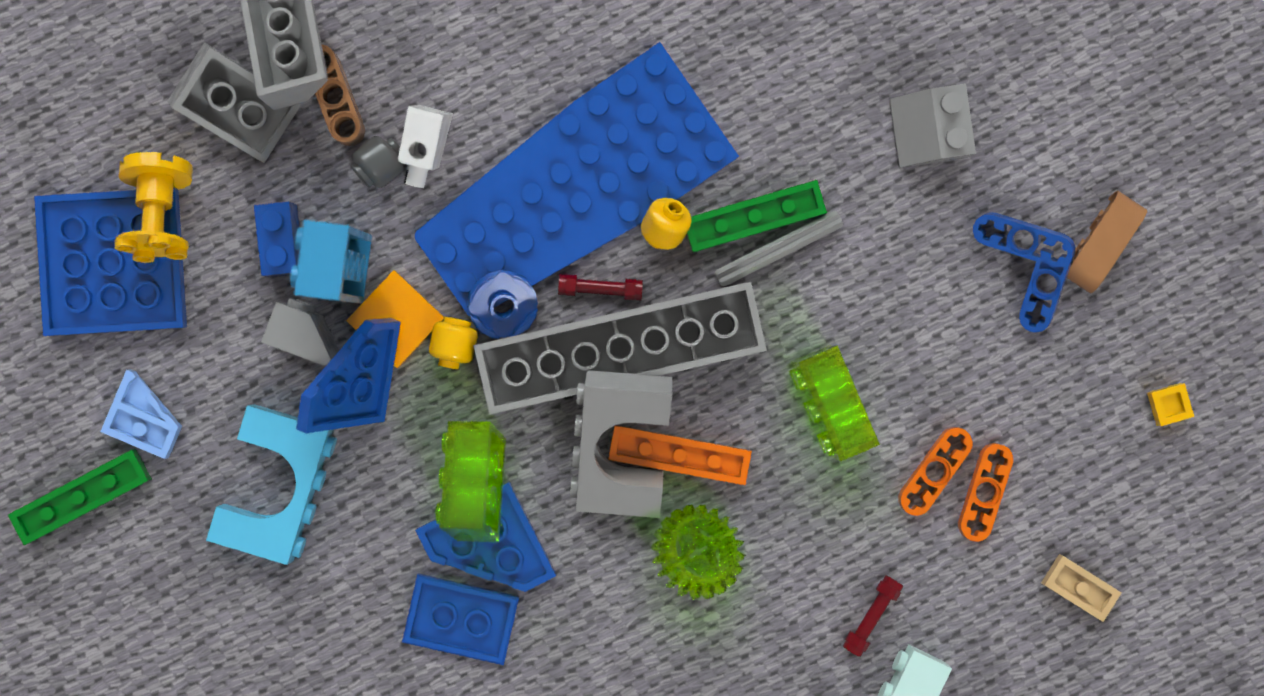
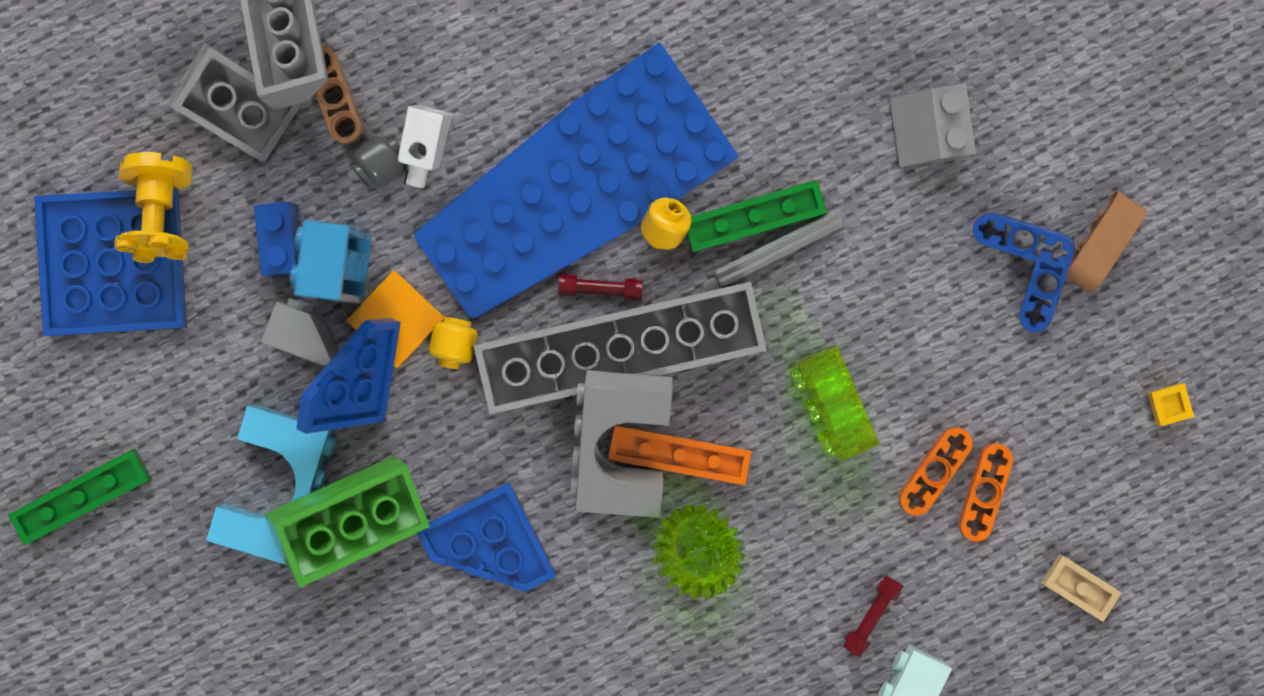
light blue wing [100,369,182,459] -> none
blue tile [402,573,520,665] -> none
clear neon green brick [436,421,506,542] -> none
blue tile [468,270,538,339] -> none
none -> bright green slope [264,456,430,588]

